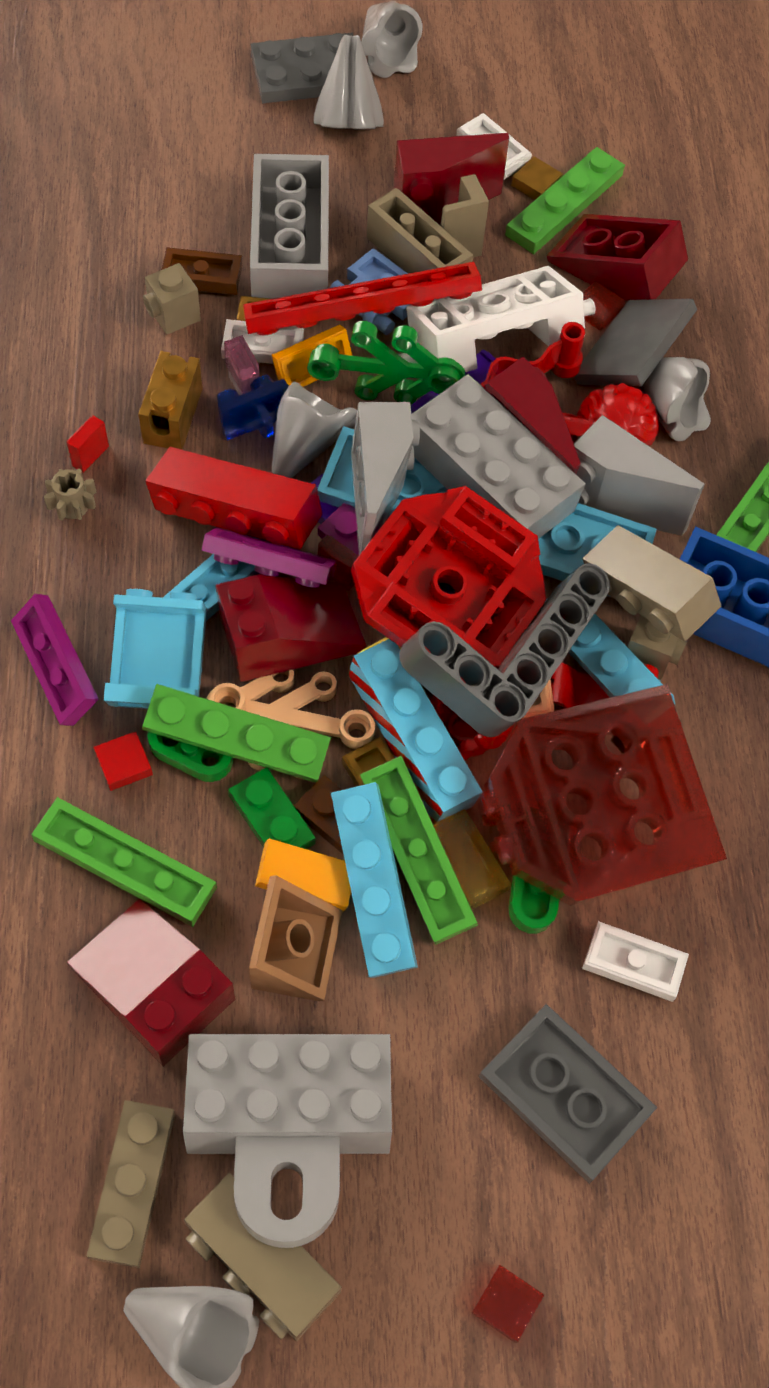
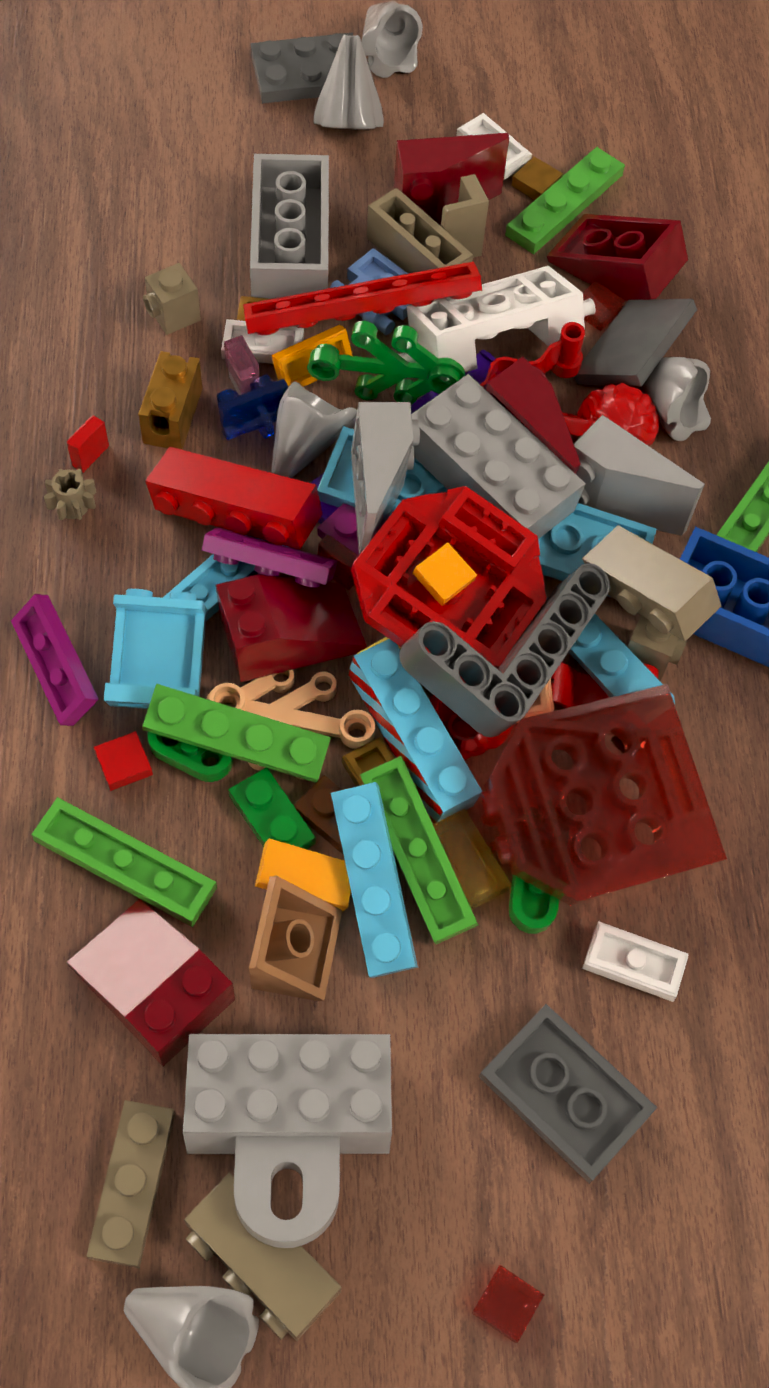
reddish brown plate [161,247,242,295] -> none
none -> light orange tile [412,542,477,606]

